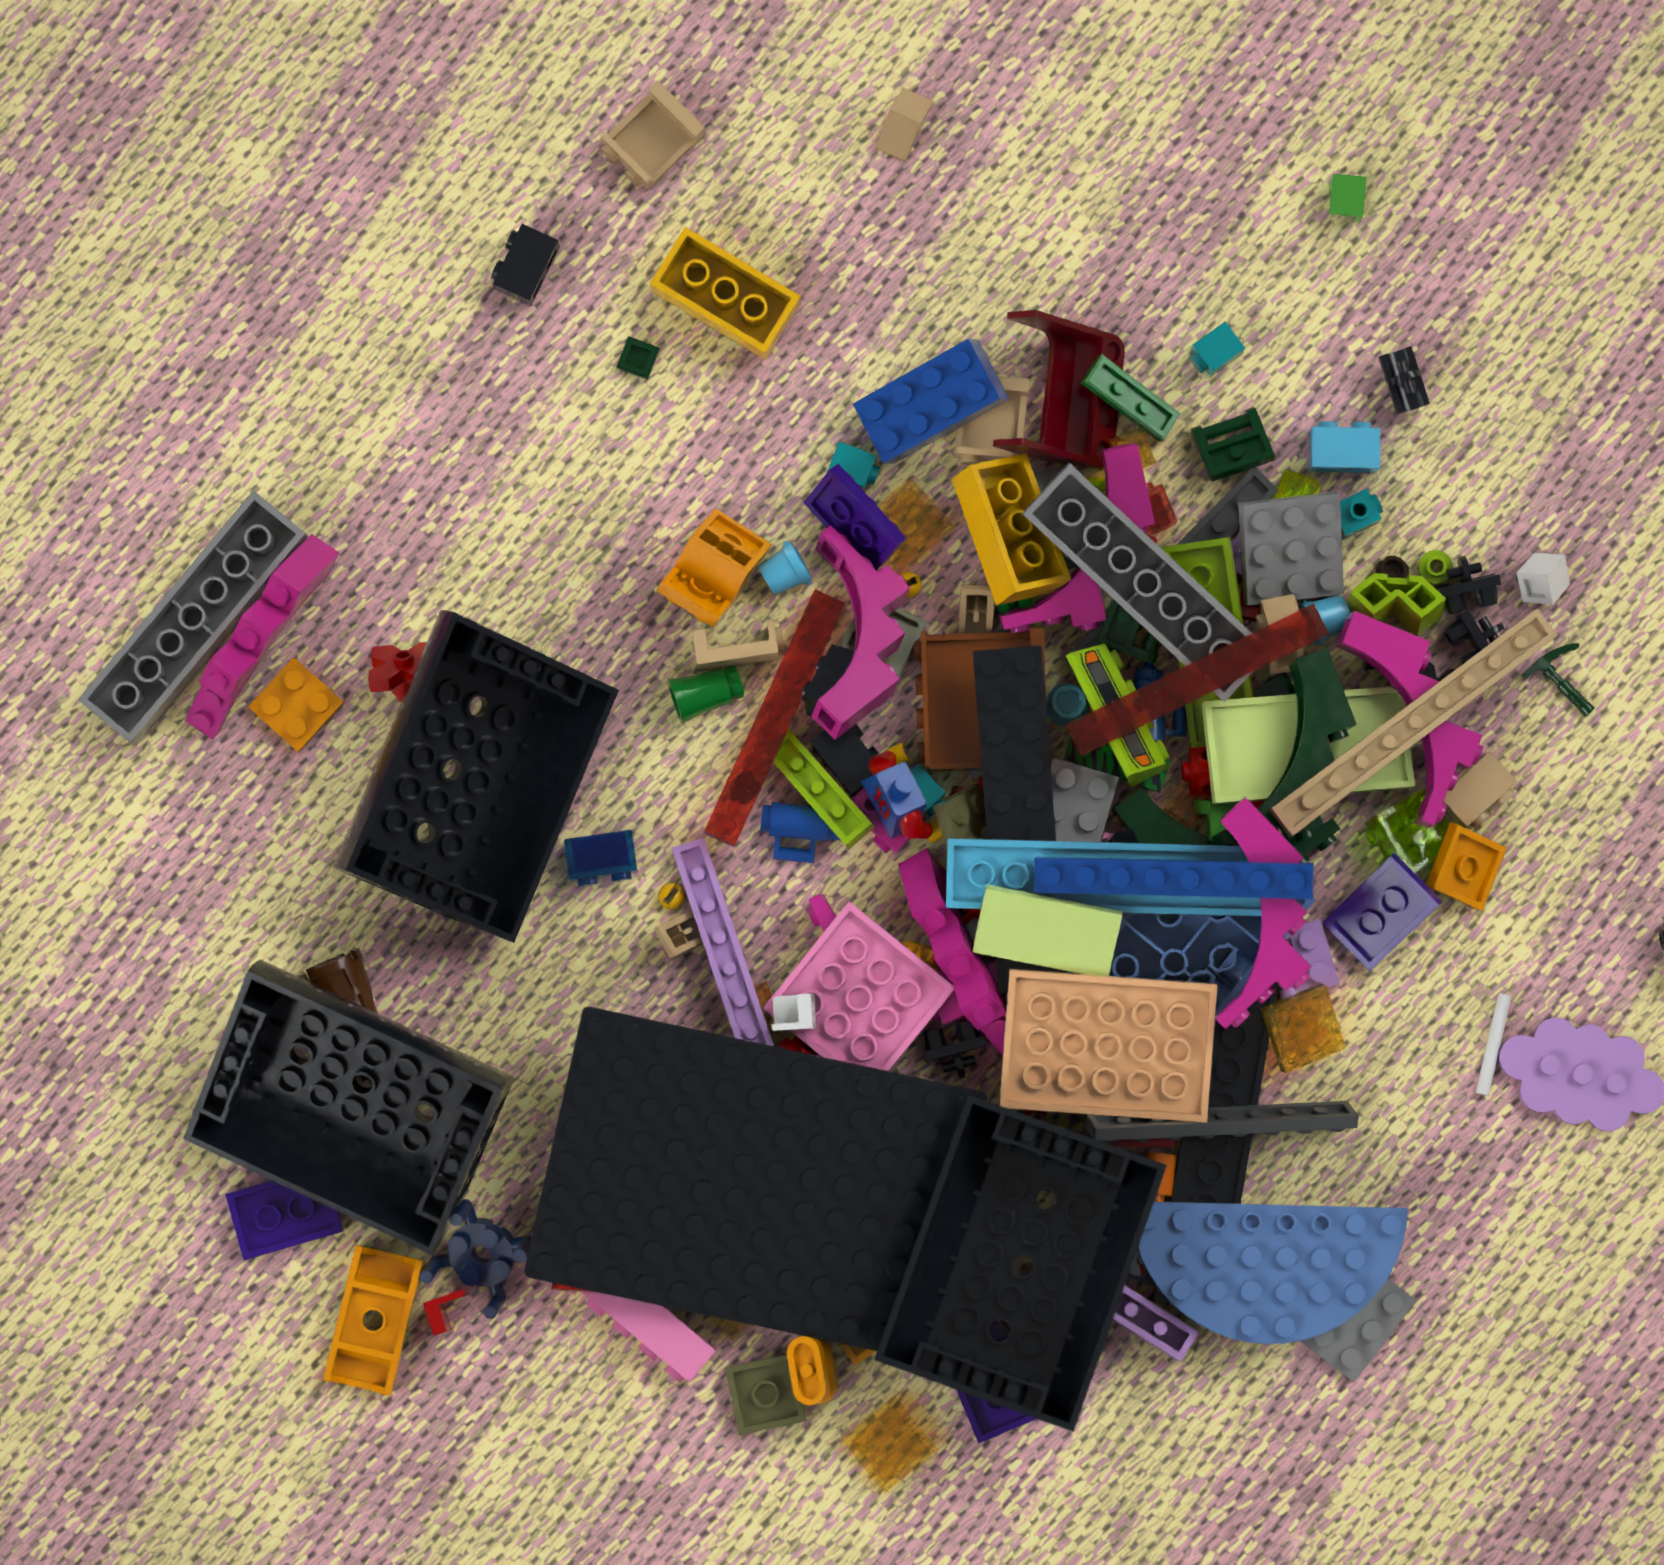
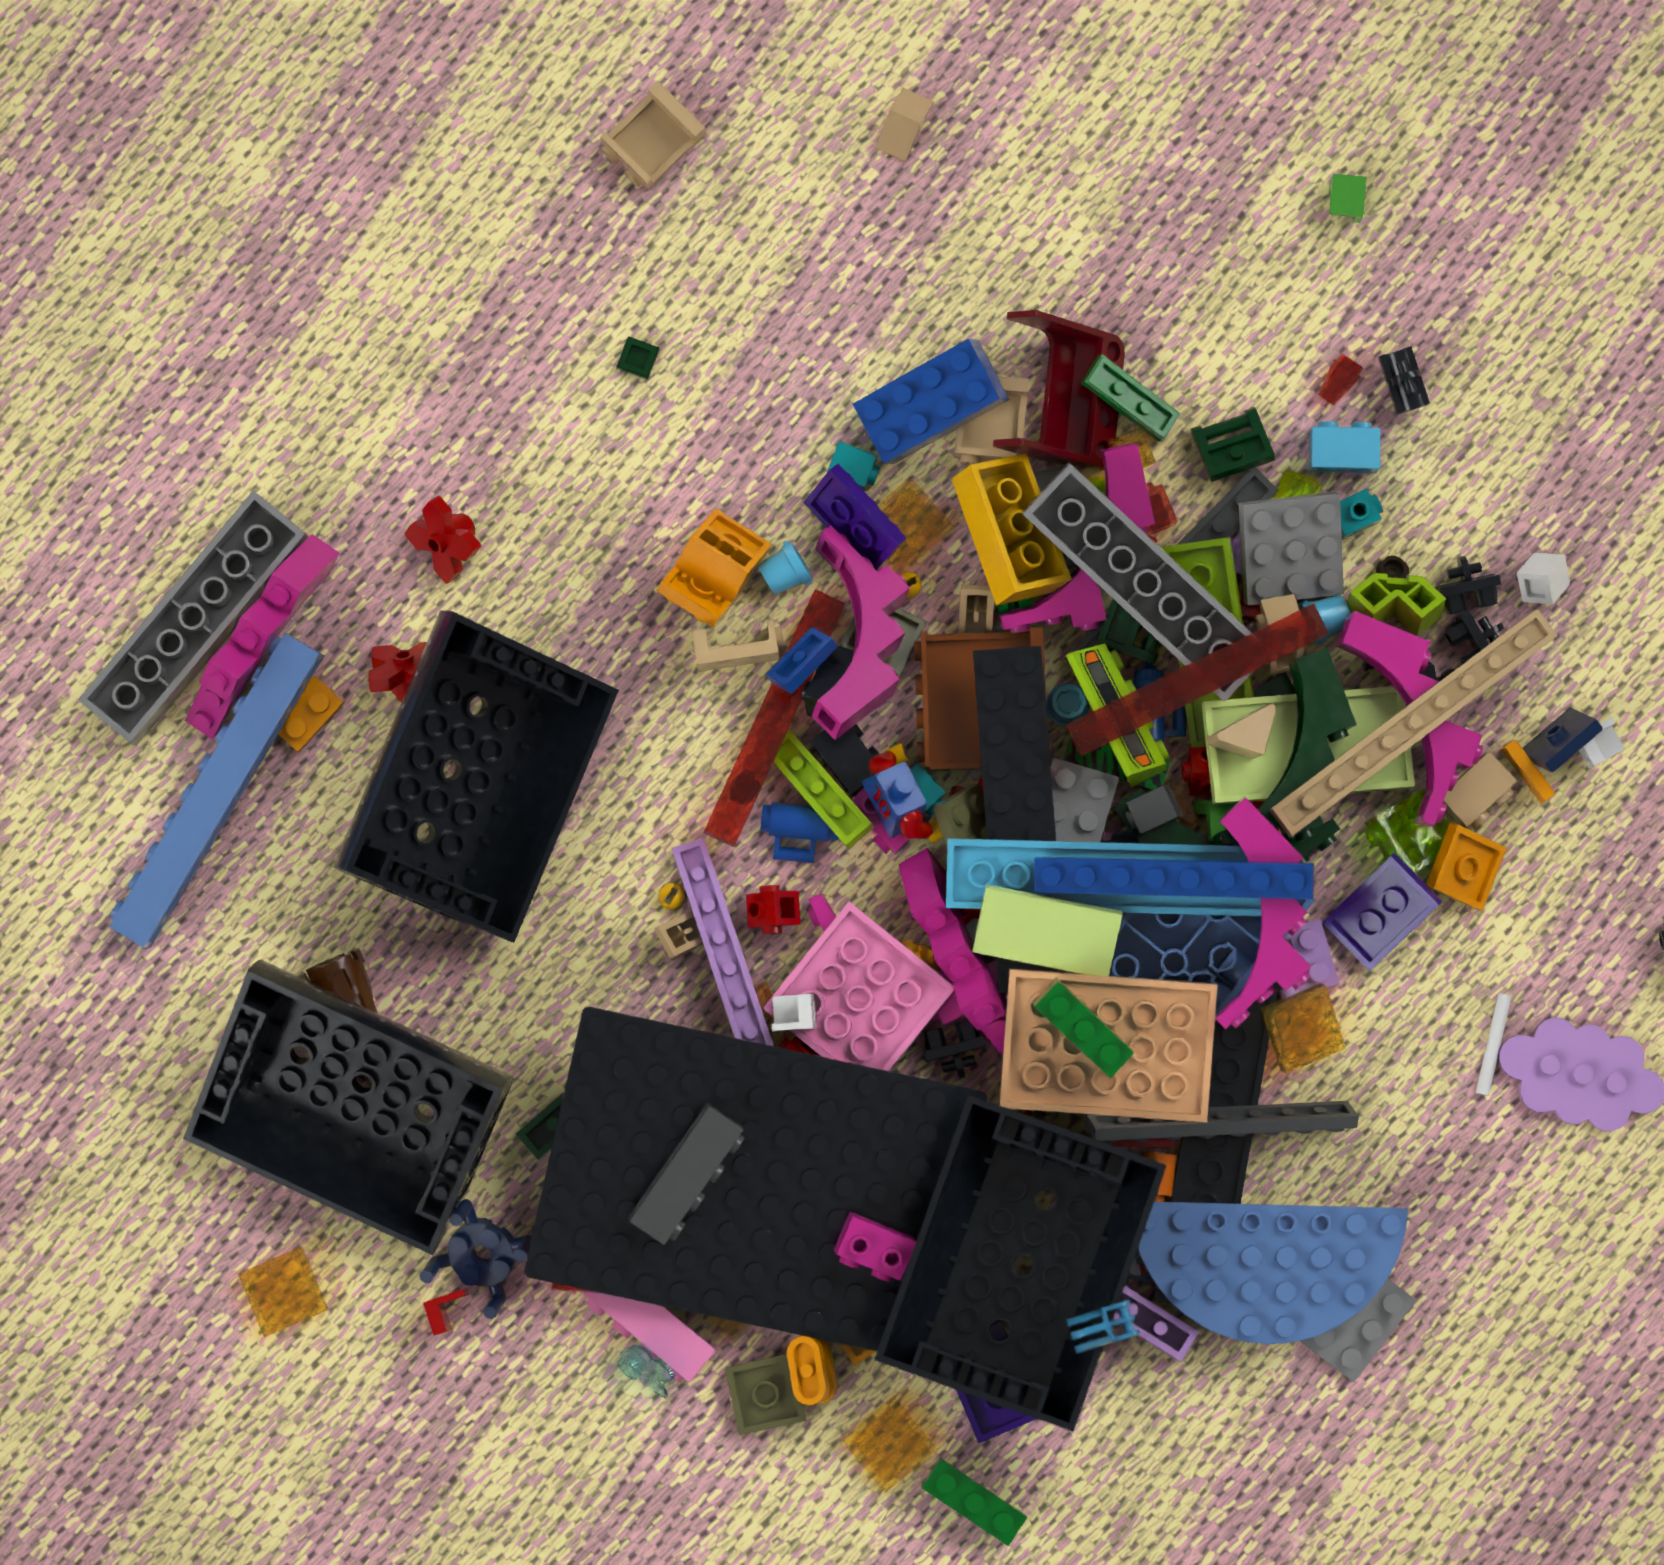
dark purple plate [225,1181,344,1260] -> none
light orange piece [323,1245,425,1396] -> none
black brick [491,224,560,306] -> none
clear blue brick [564,830,638,887] -> none
yellow brick [650,227,801,360] -> none
green plant [667,665,744,724] -> none
teal brick [1190,321,1245,377] -> none
lime plate [1418,550,1453,584] -> none
dark green piece [1521,643,1595,717] -> none
none -> medium blue brick [109,633,325,948]
none -> clear yellow plate [238,1247,329,1337]
none -> red plant [404,495,481,584]
none -> dark green brick [516,1092,564,1160]
none -> clear light blue plate [617,1344,675,1398]
none -> dark grey brick [628,1102,744,1245]
none -> red brick [746,885,801,935]
none -> blue plate [766,627,838,694]
none -> dark pink brick [834,1211,916,1282]
none -> green brick [921,1457,1027,1546]
none -> green brick [1033,977,1134,1078]
none -> dark azure arm [1066,1300,1140,1353]
none -> dark grey brick [1126,785,1184,834]
none -> tan slope [1205,703,1276,759]
none -> clear red cone [1317,353,1364,406]
none -> light orange tile [1501,740,1555,804]
none -> dark blue plate [1523,707,1603,773]
none -> white panel [1579,717,1624,769]

